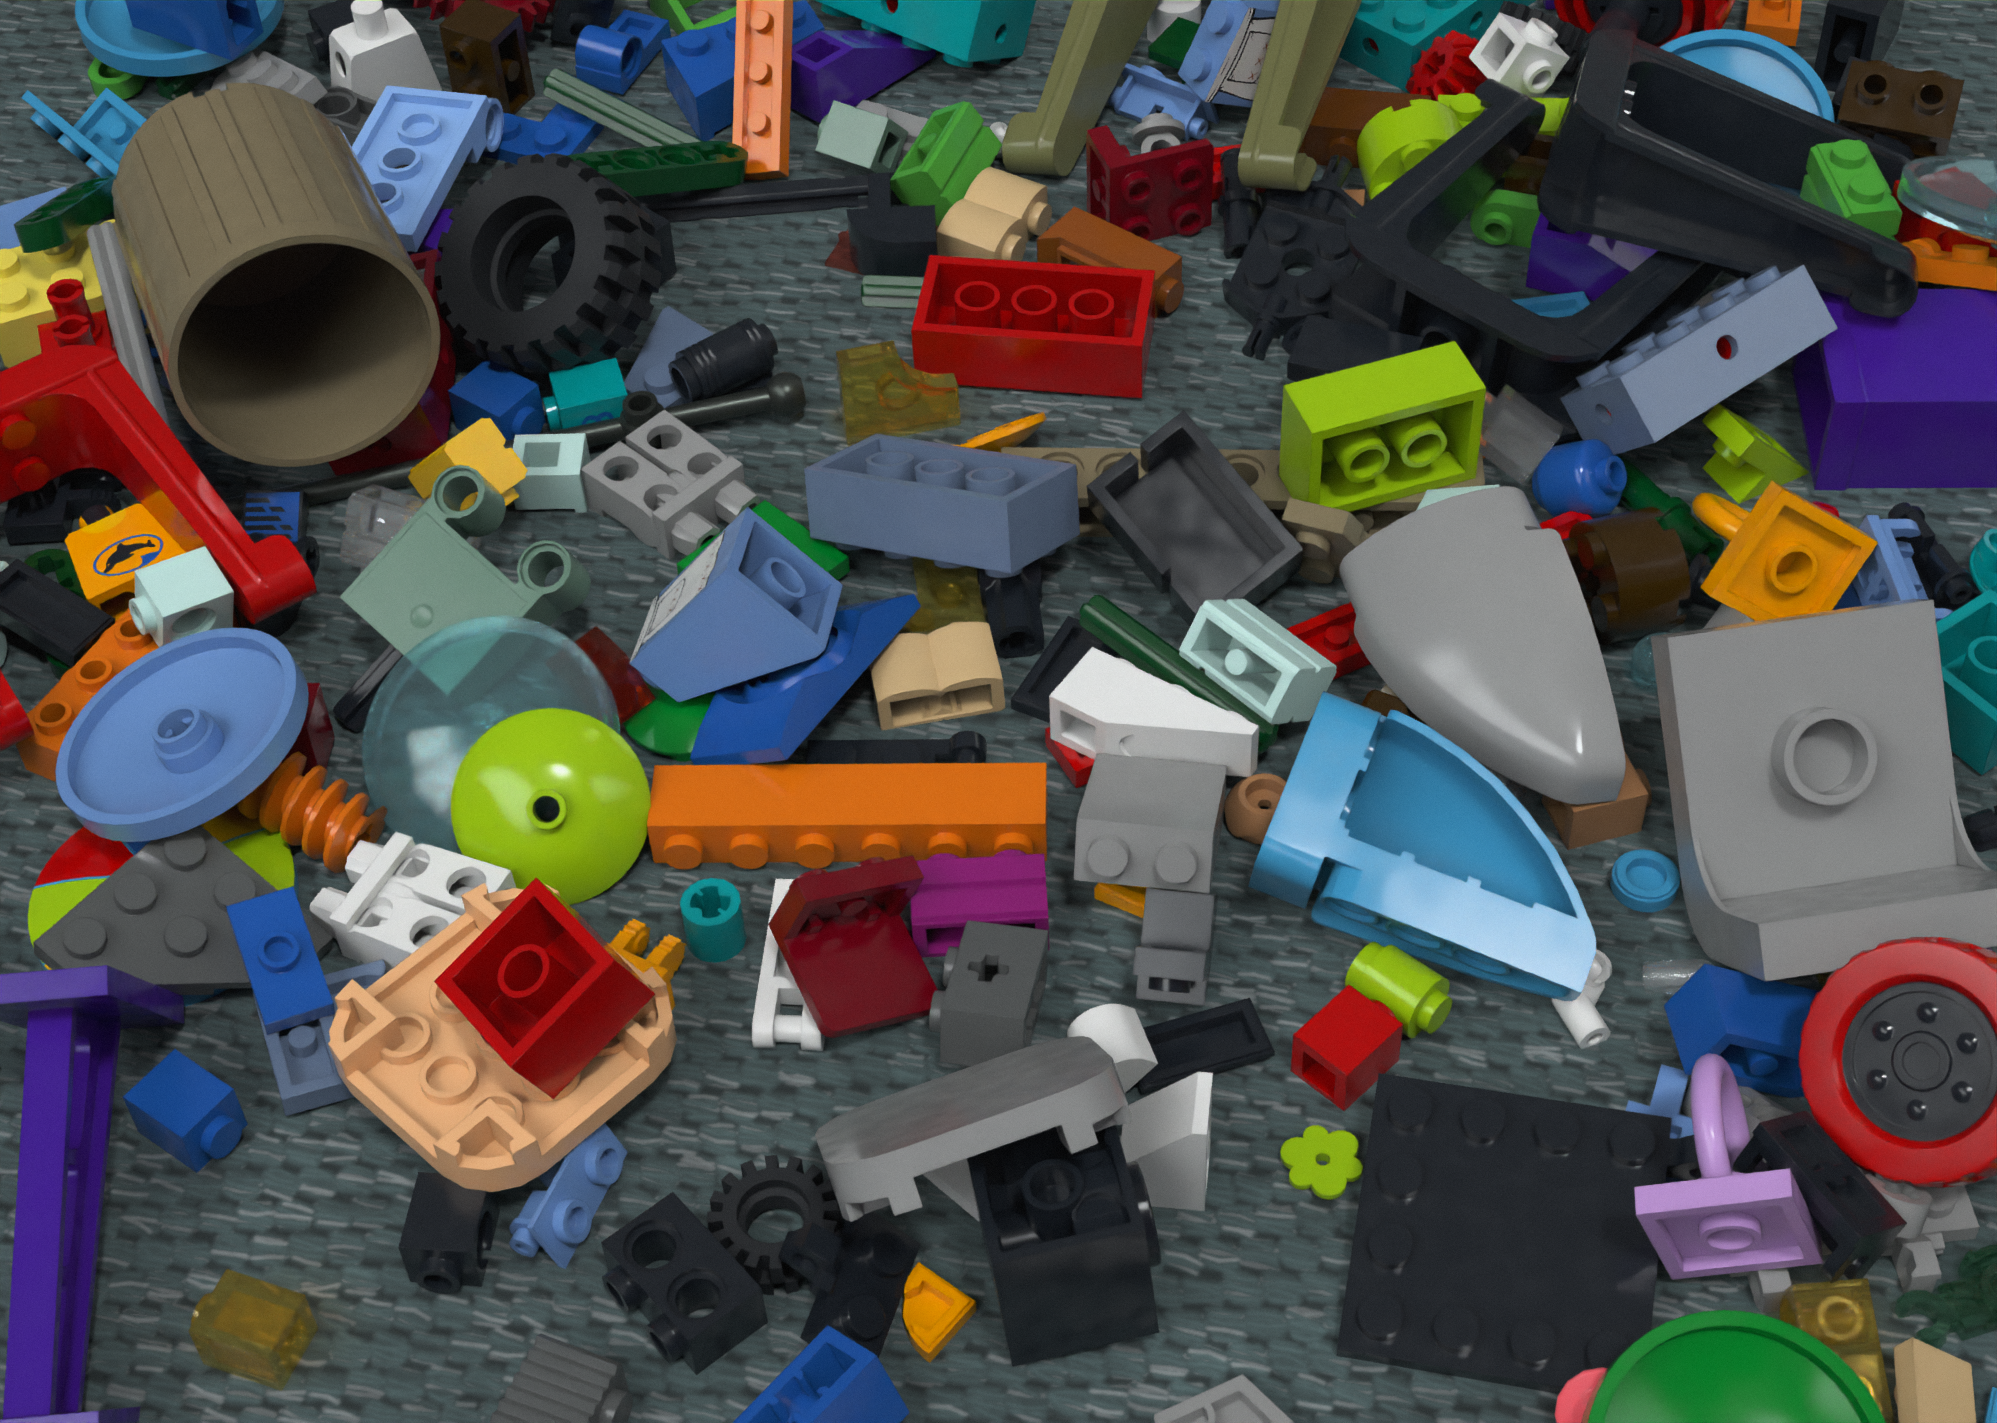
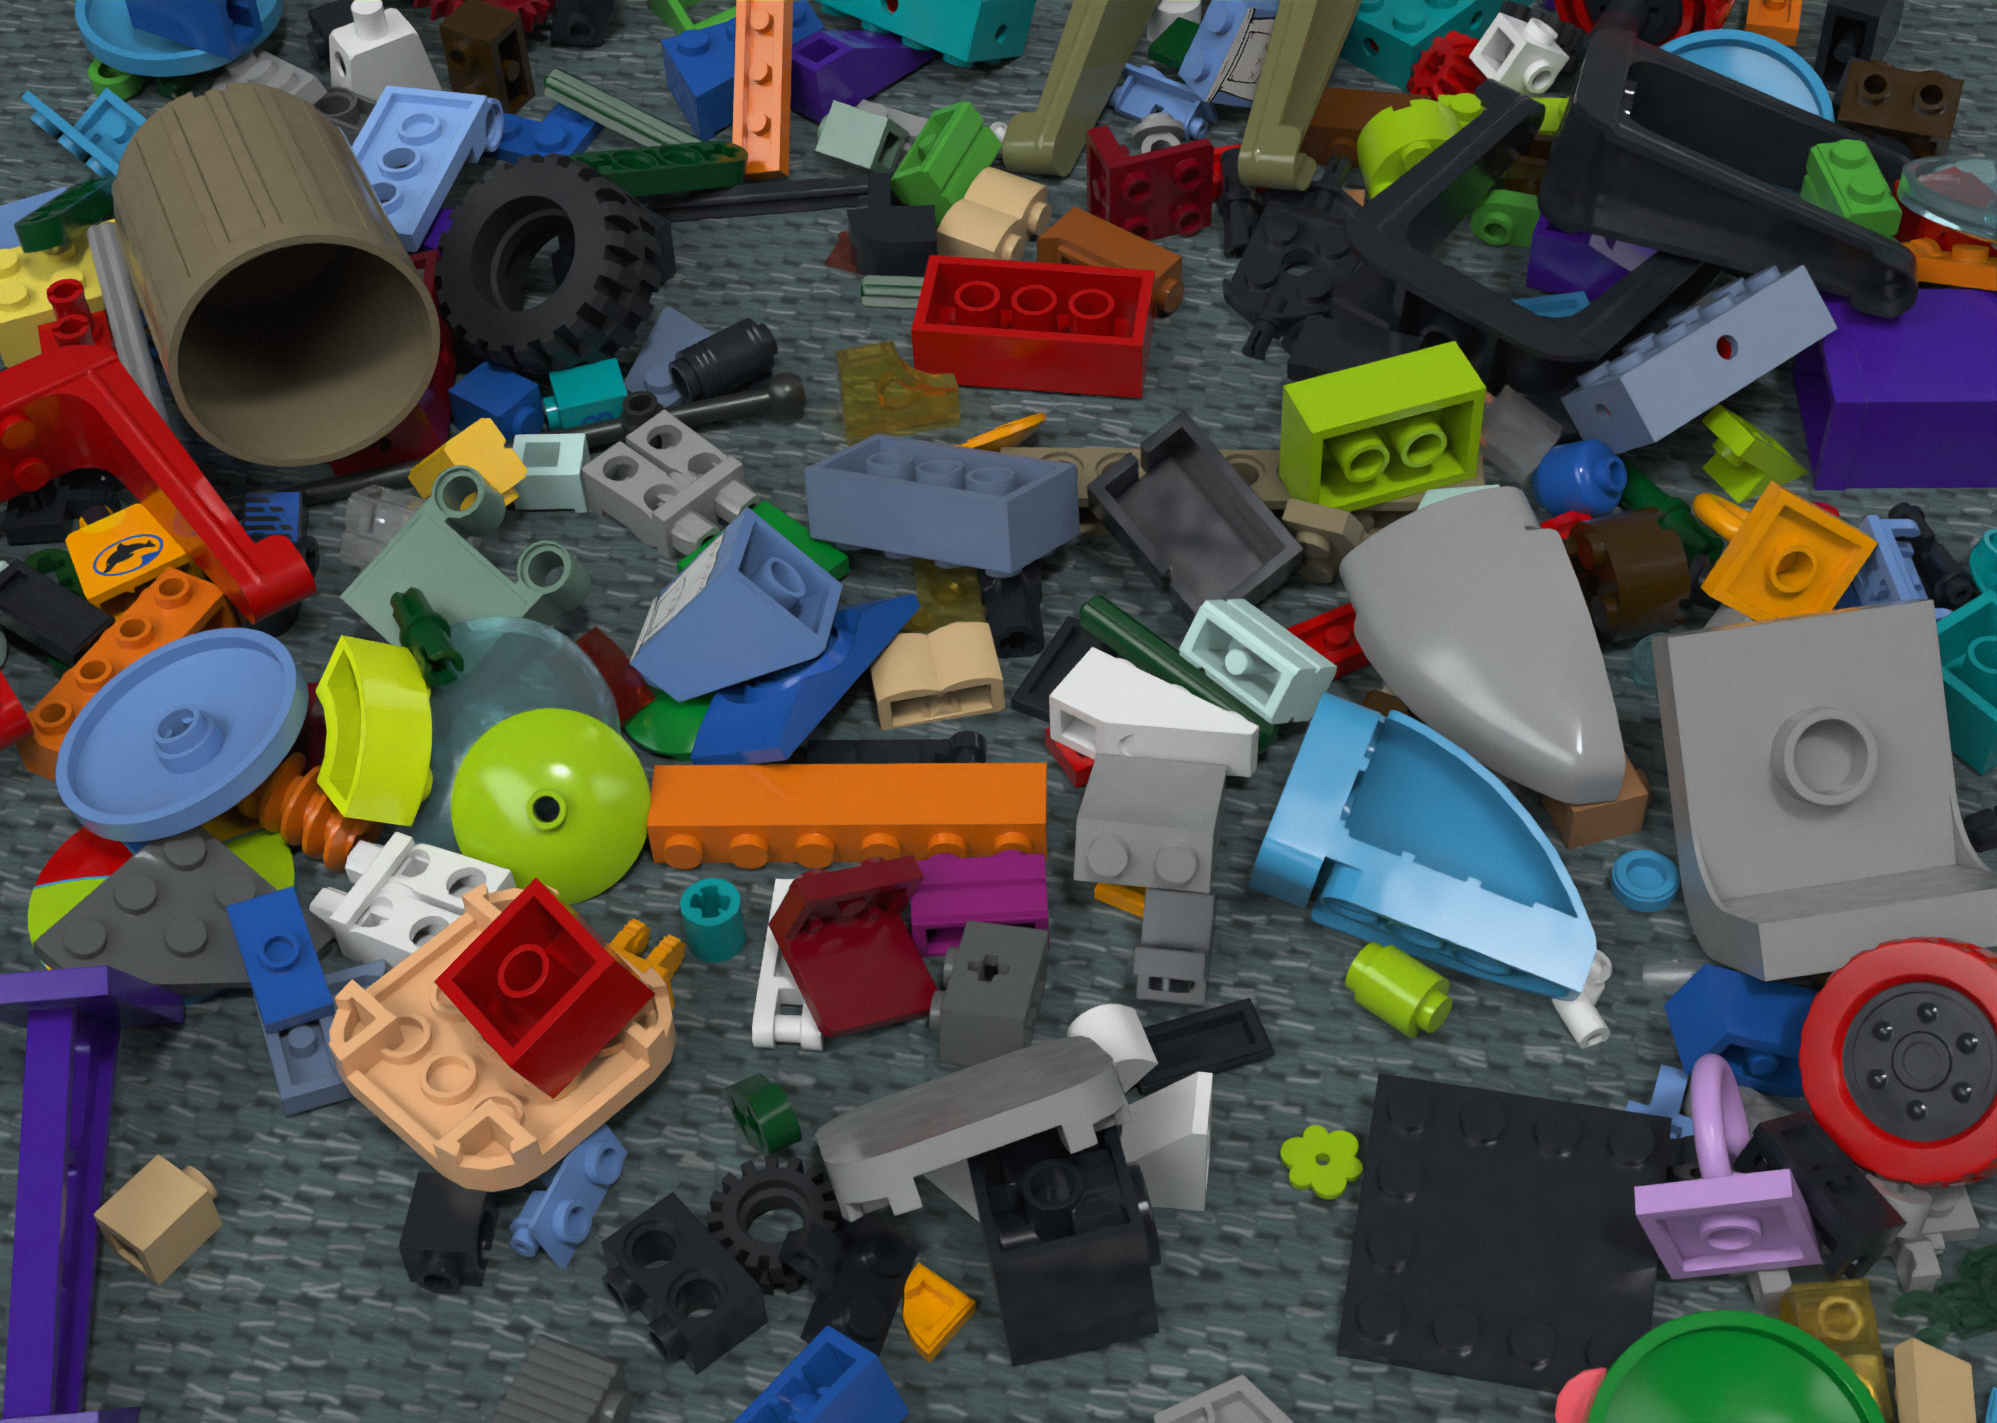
blue brick [123,1049,248,1173] -> none
light aqua brick [129,546,234,647] -> none
clear yellow brick [188,1269,319,1391] -> none
blue plate [575,9,671,95] -> none
medium nougat plate [1224,773,1287,845] -> none
red brick [1291,985,1403,1111] -> none
none -> tan brick [93,1154,223,1286]
none -> neon yellow brick [315,635,433,826]
none -> dark green axle [390,587,464,686]
none -> dark green beam [726,1073,802,1156]

